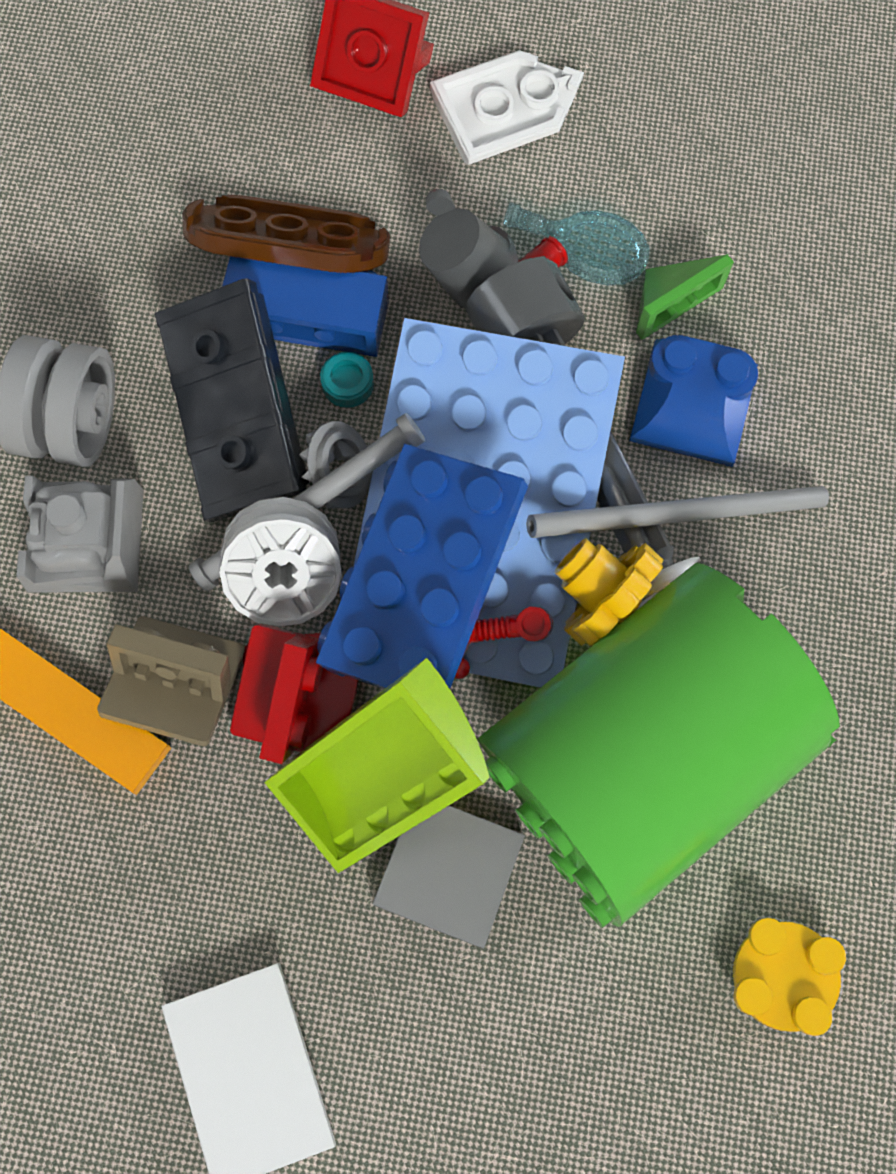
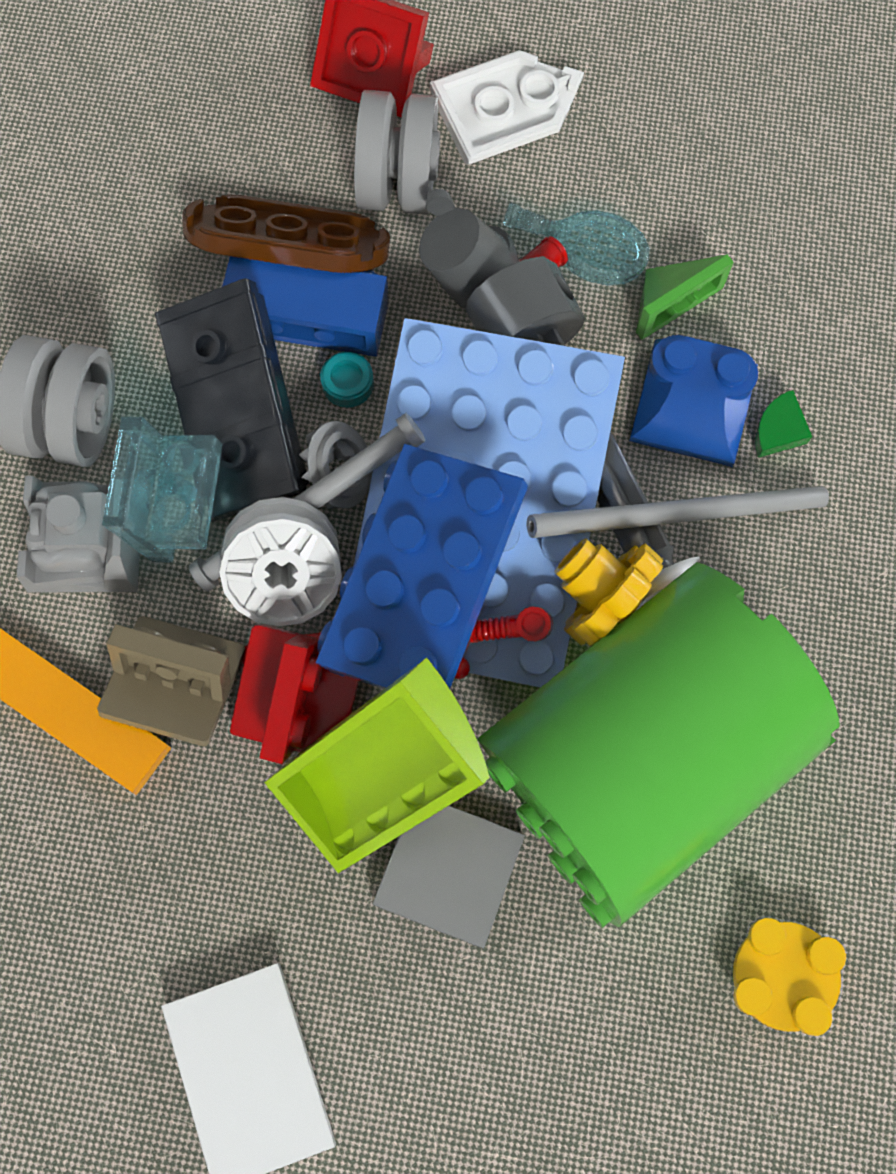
none -> clear light blue bracket [102,417,223,563]
none -> light grey wheel [354,90,440,215]
none -> green tile [755,390,813,458]

